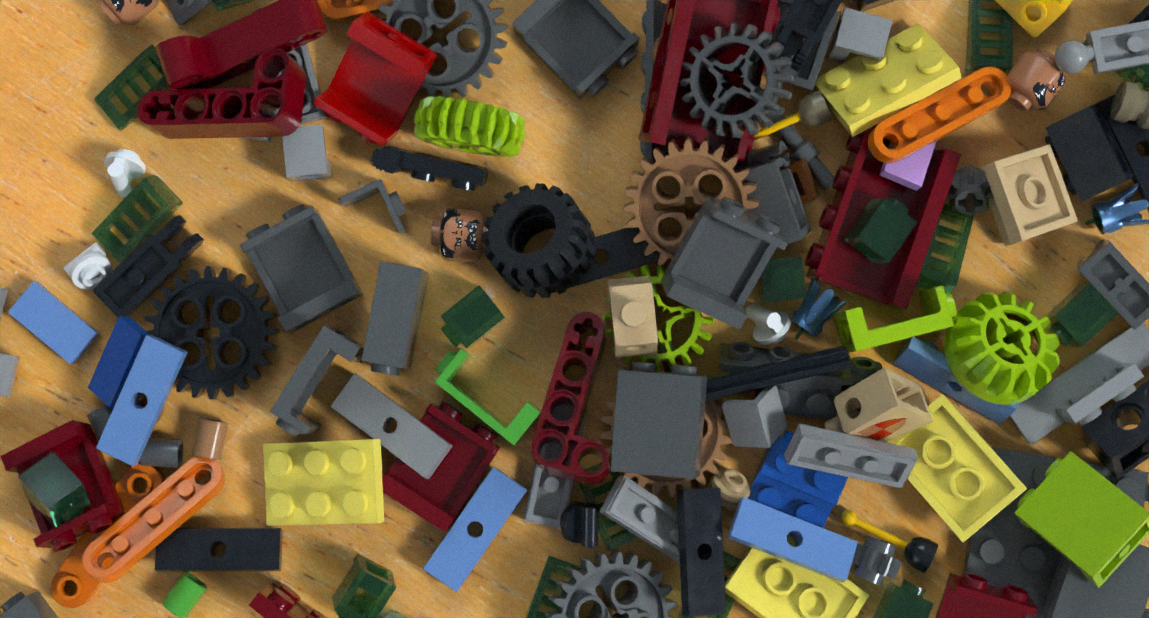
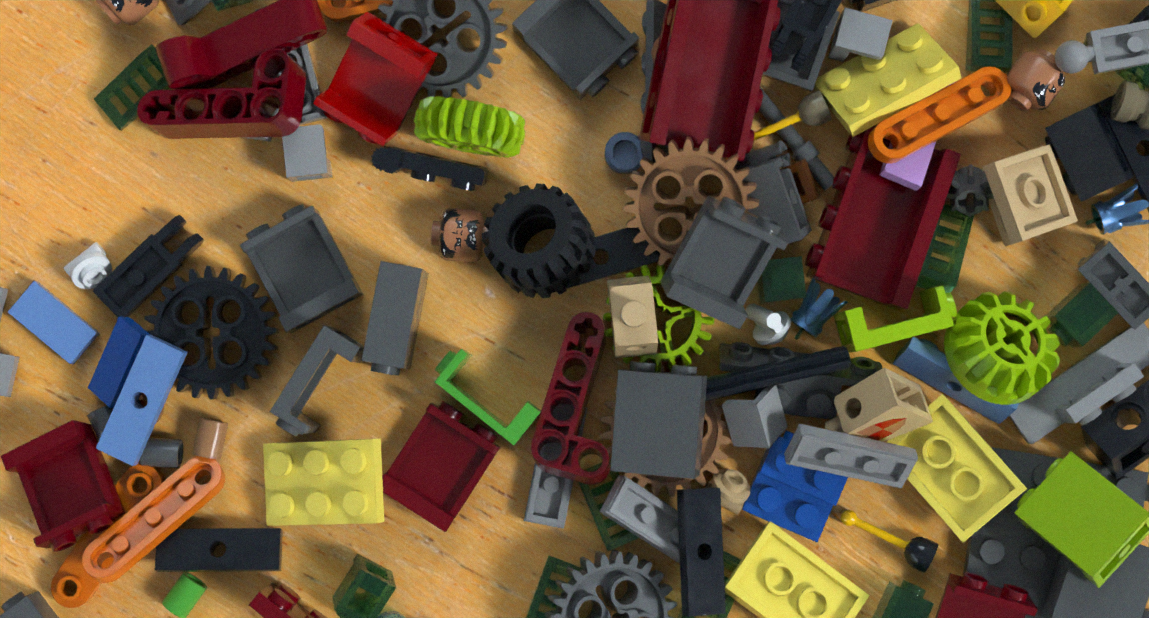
clear green brick [18,452,90,528] -> none
clear green slope [91,175,183,263] -> none
white plate [104,149,146,197] -> none
light grey tile [331,373,453,479] -> none
dark grey bracket [338,179,407,235] -> none
medium blue tile [423,466,528,592] -> none
clear green brick [441,285,506,349] -> none
black plate [560,501,599,548] -> none
dark grey gear [679,22,794,138] -> none
medium blue tile [727,497,858,583] -> none
clear green brick [843,197,917,264] -> none
dark grey gear [852,535,902,586] -> none
none -> sand blue tile [605,132,644,174]

